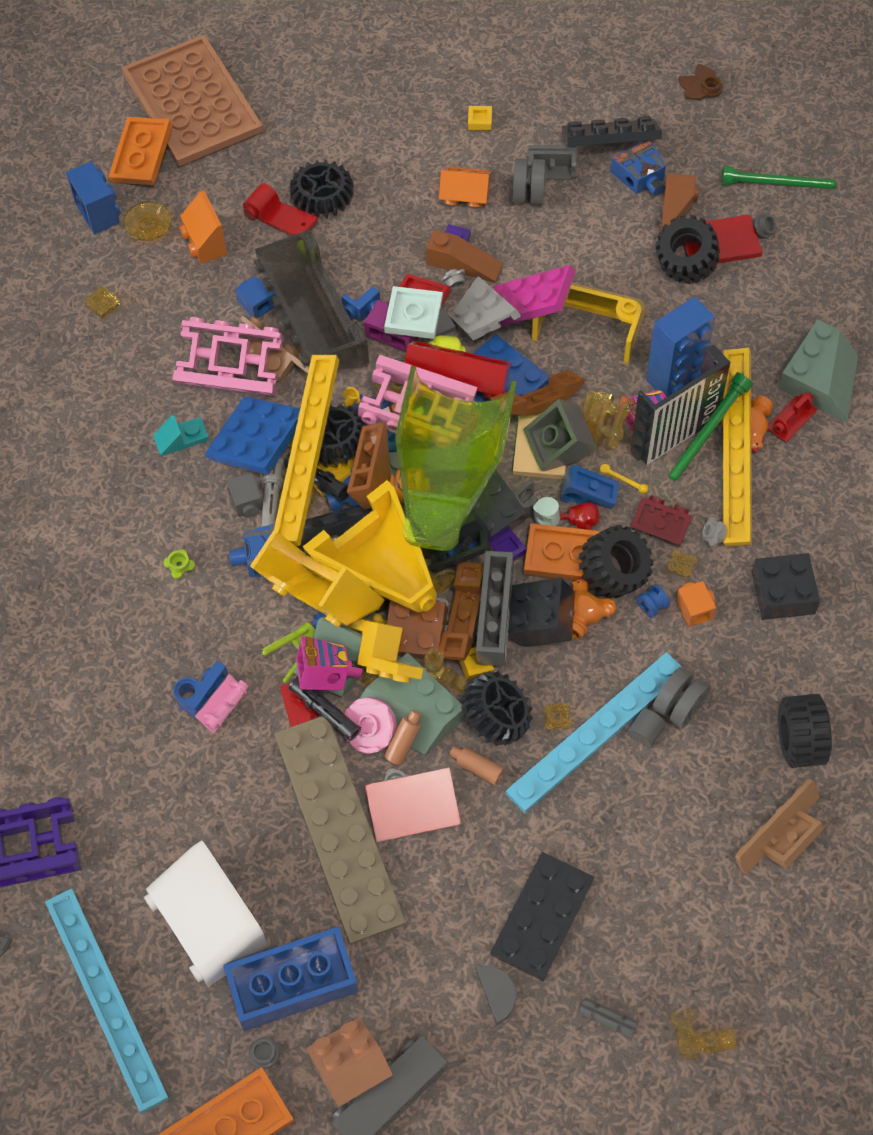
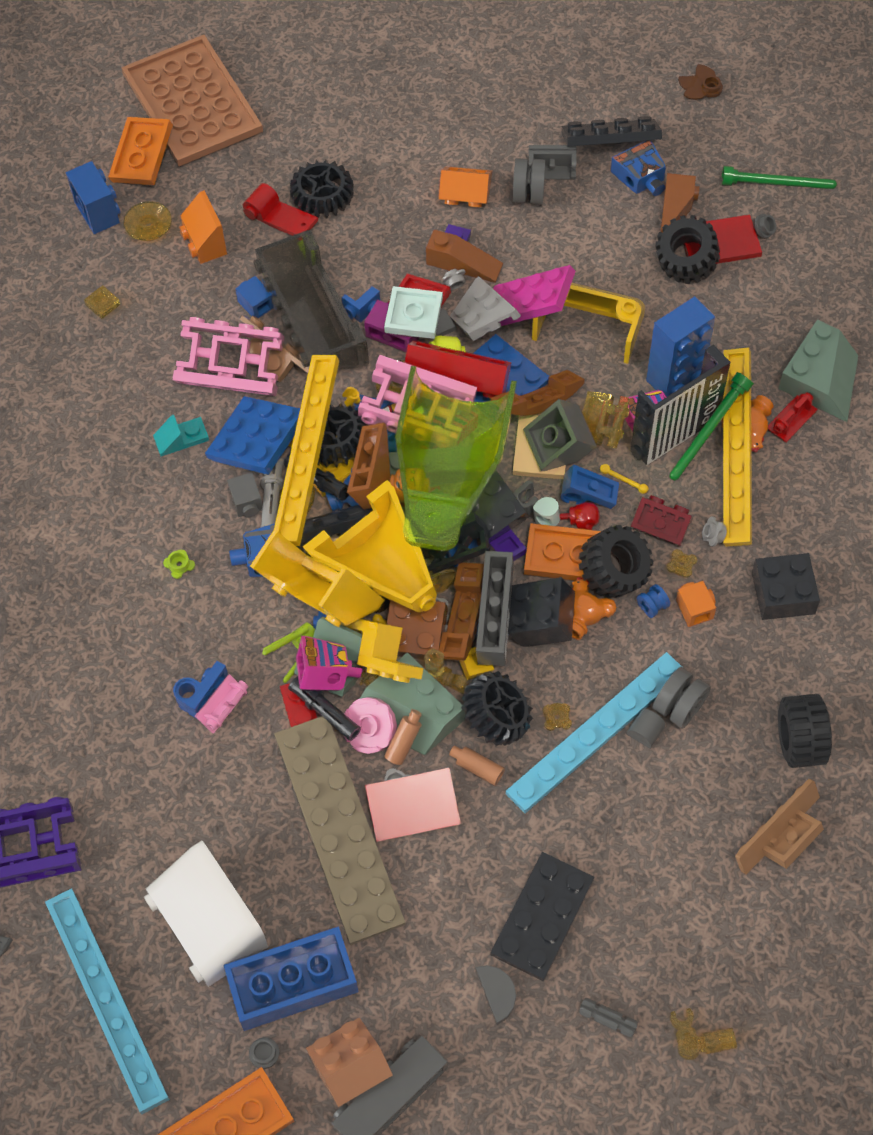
yellow plate [468,106,492,130] -> none

